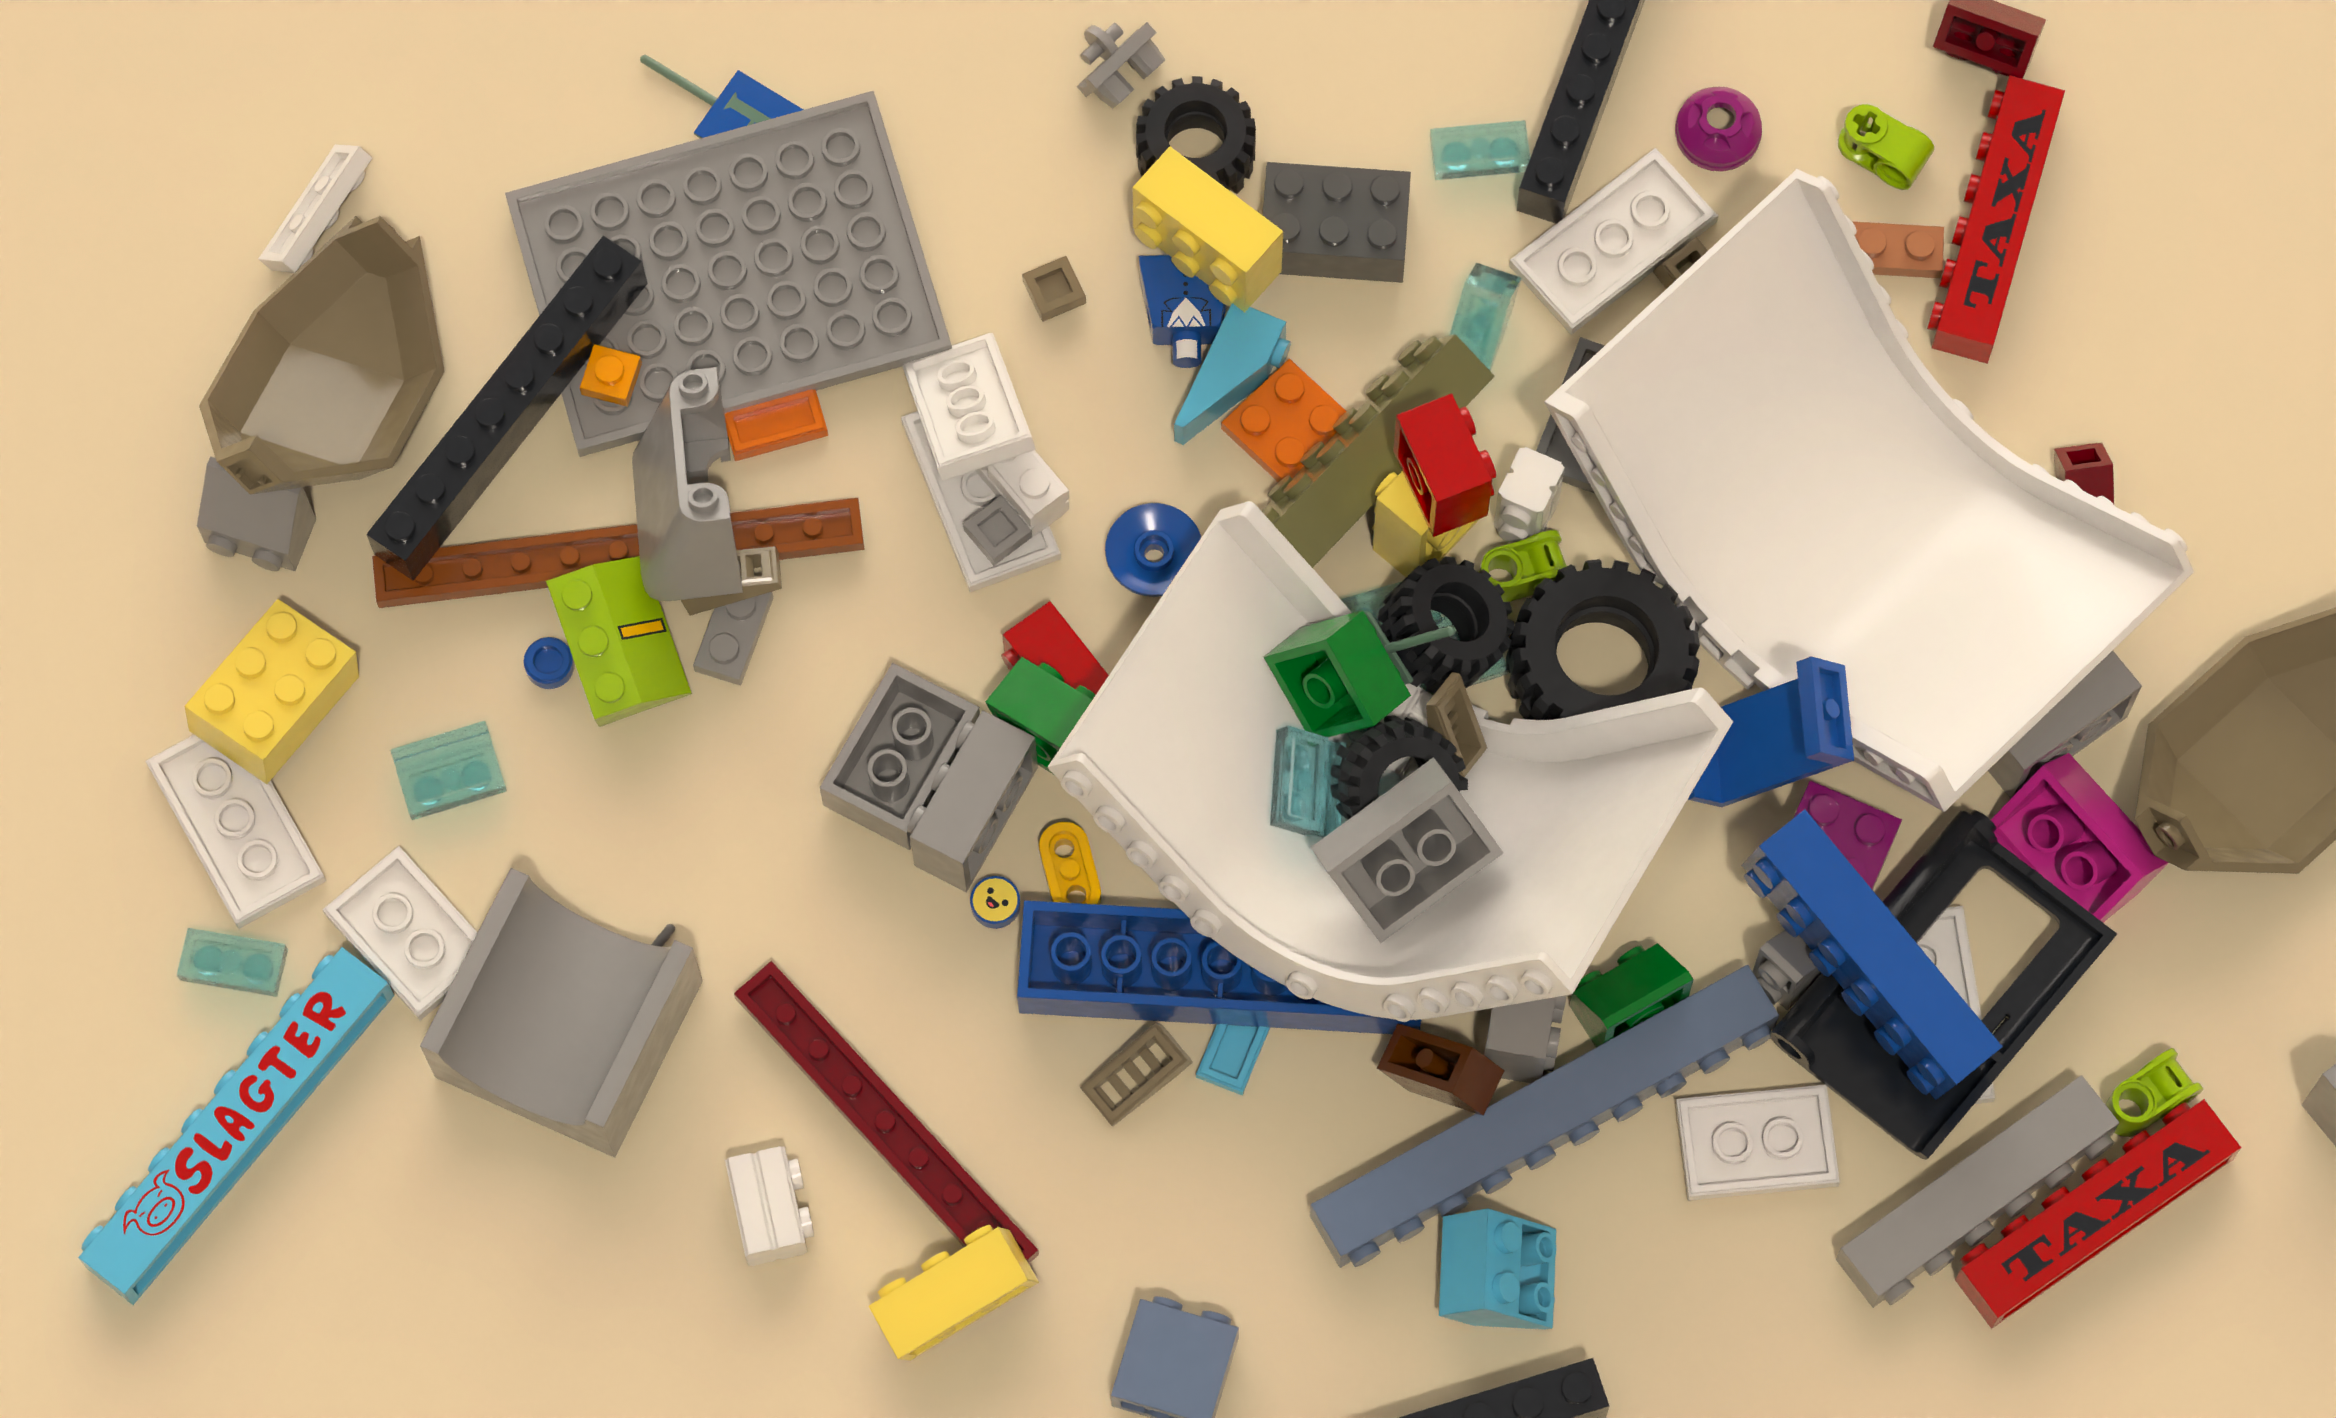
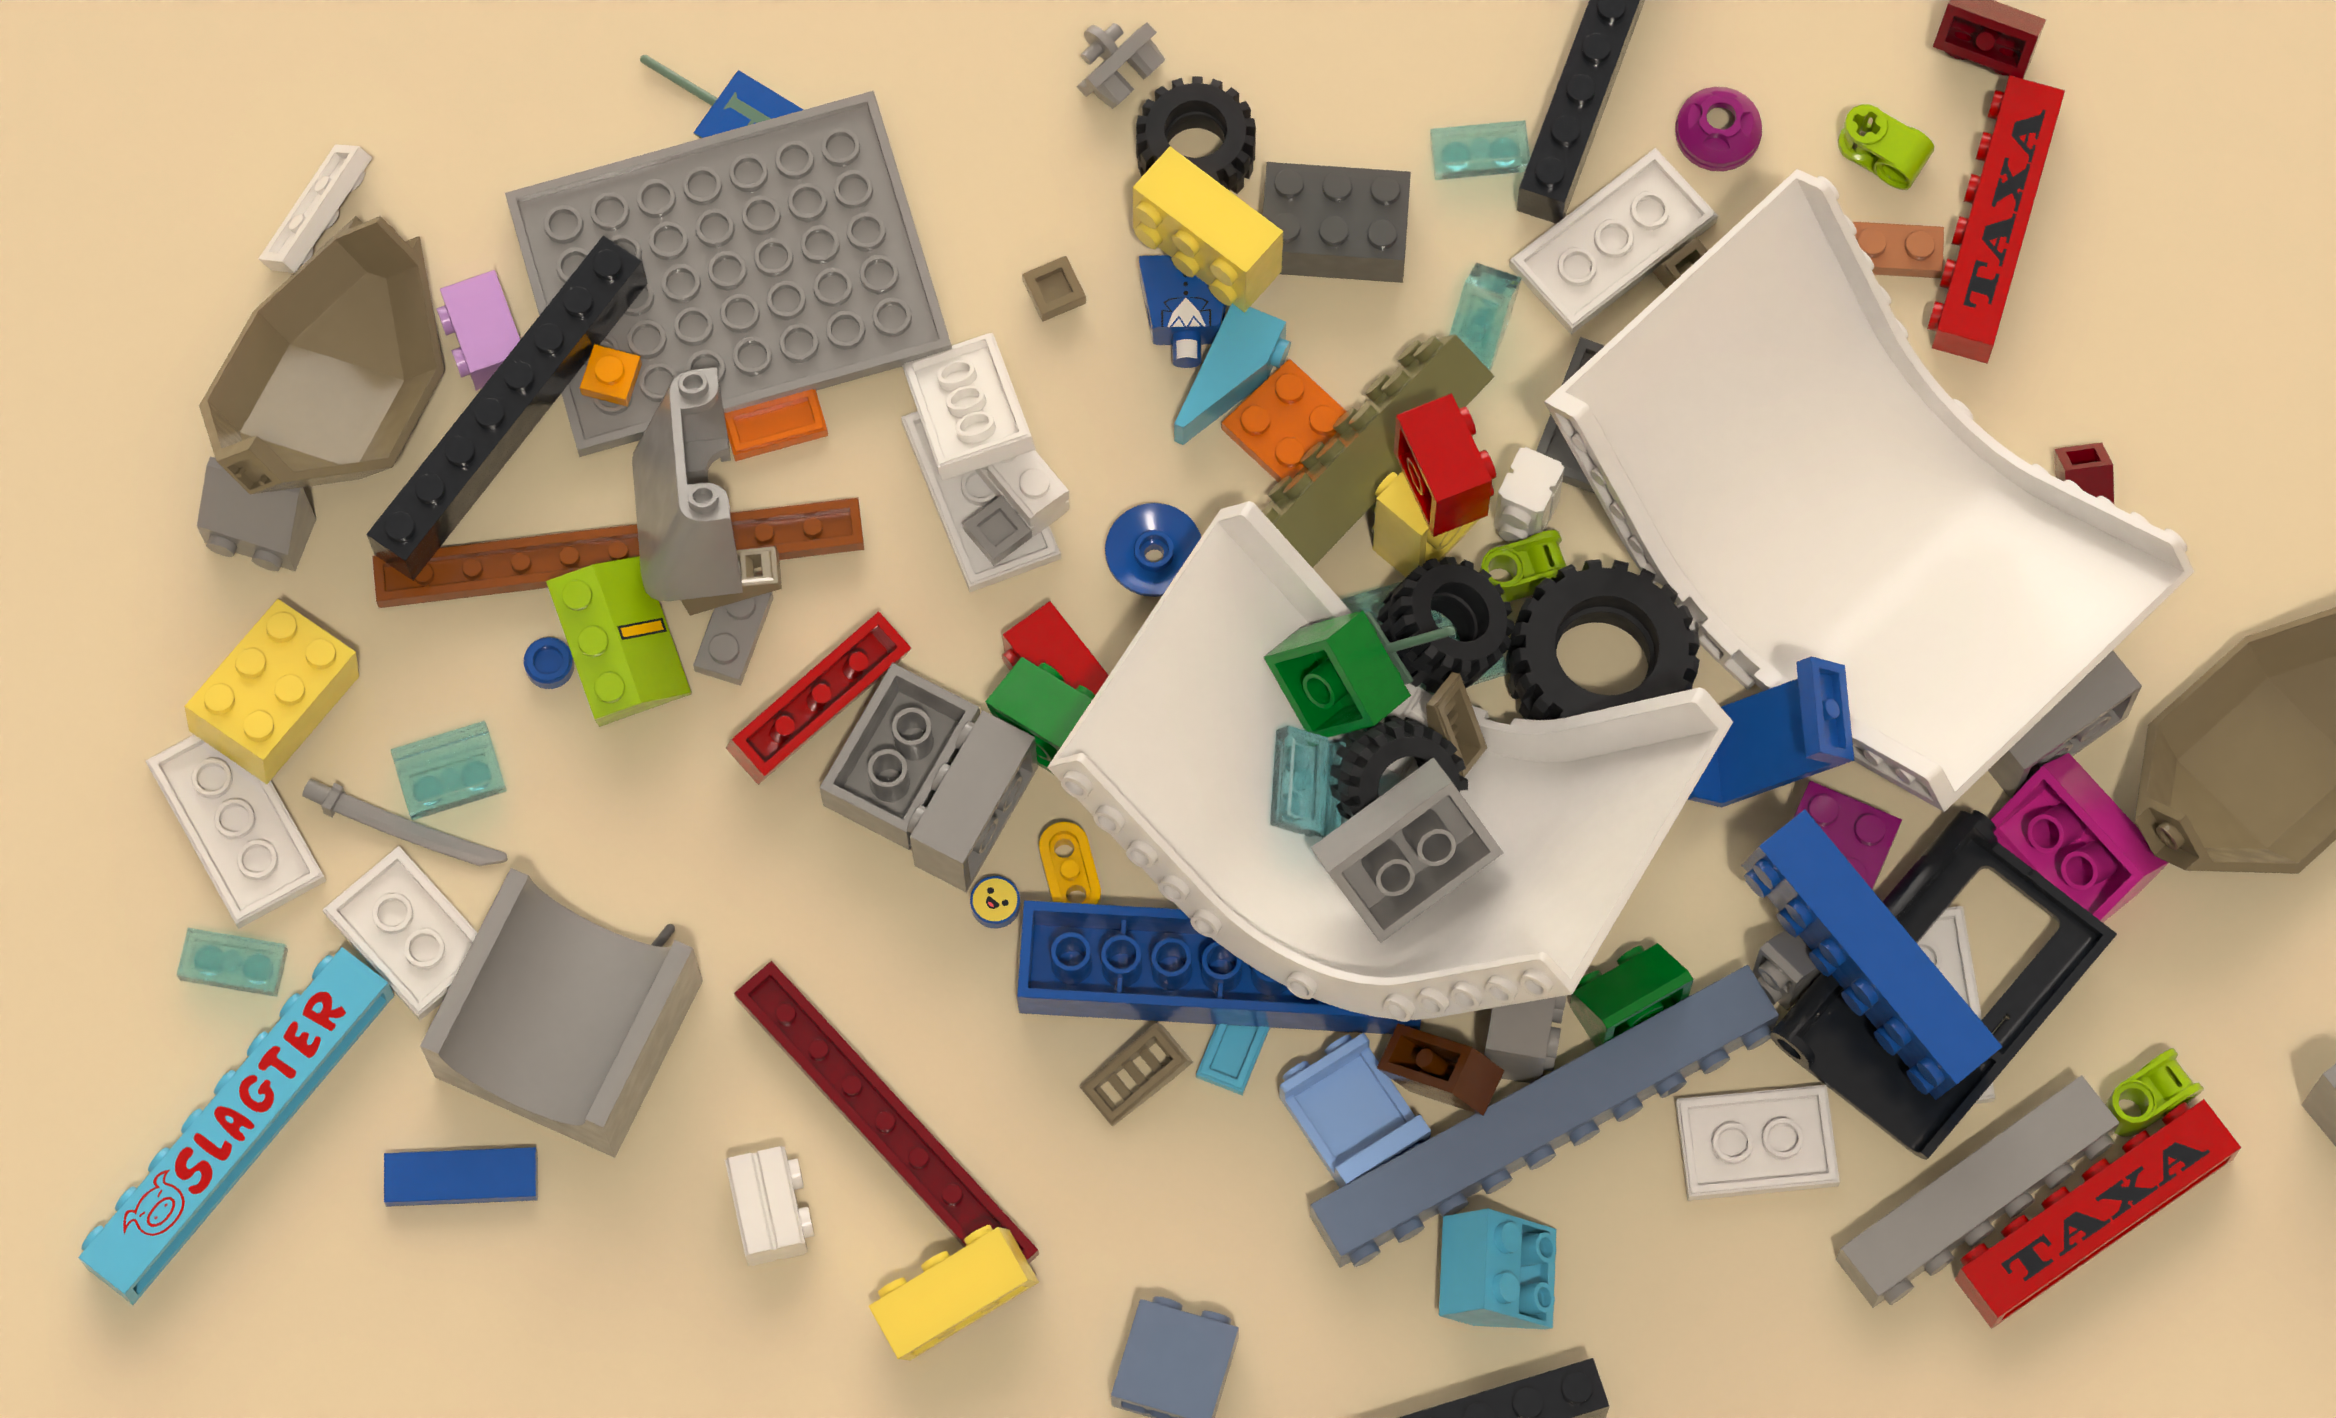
none -> light grey sword [302,779,507,866]
none -> blue tile [384,1147,538,1207]
none -> lavender brick [436,270,520,391]
none -> red brick [726,611,911,785]
none -> light blue panel [1279,1033,1431,1188]

